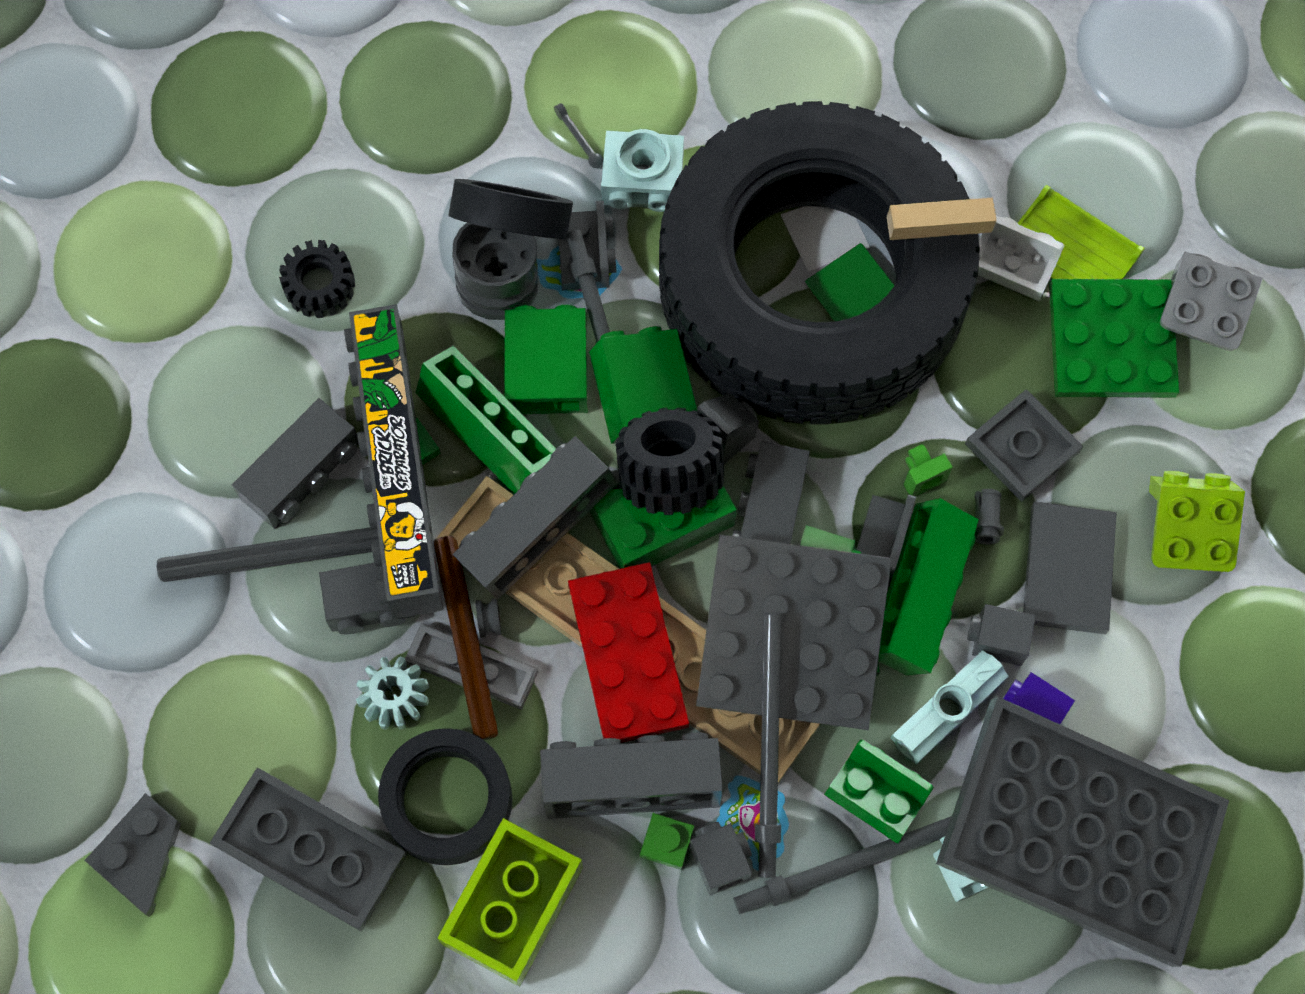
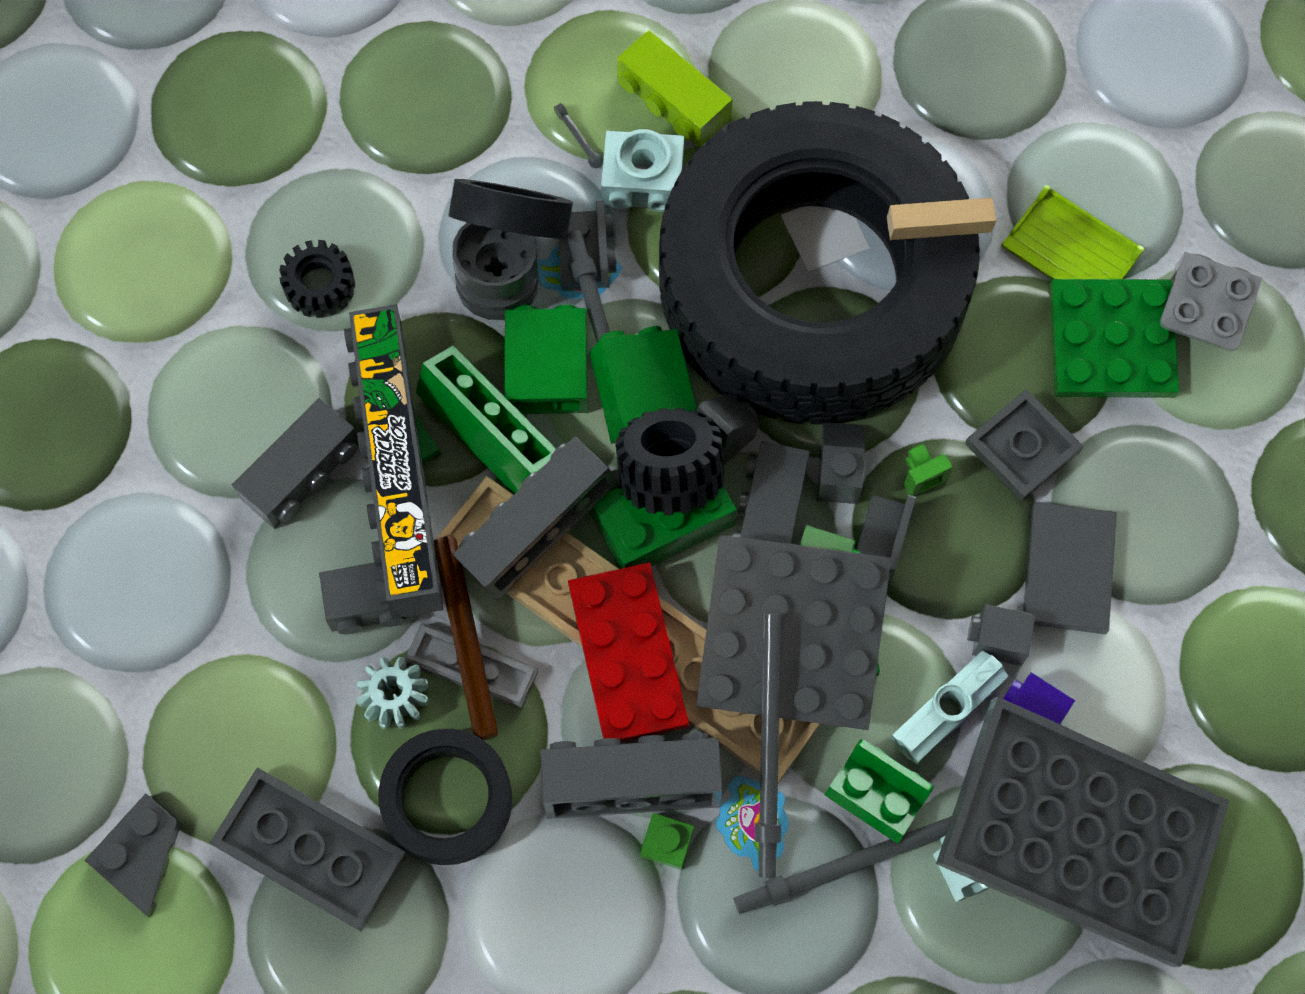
dark grey axle [156,527,379,582] -> none
lime brick [437,818,583,987] -> none
dark grey bush [476,598,502,638] -> none
dark grey brick [690,822,752,896] -> none
green sticker [805,243,894,321] -> none
green brick [878,498,979,676] -> none
dark grey pin [974,489,1004,545] -> none
white bracket [978,215,1064,301] -> none
lime bracket [1149,471,1245,572] -> none
none -> lime brick [617,30,733,148]
none -> dark grey slope [817,423,865,504]

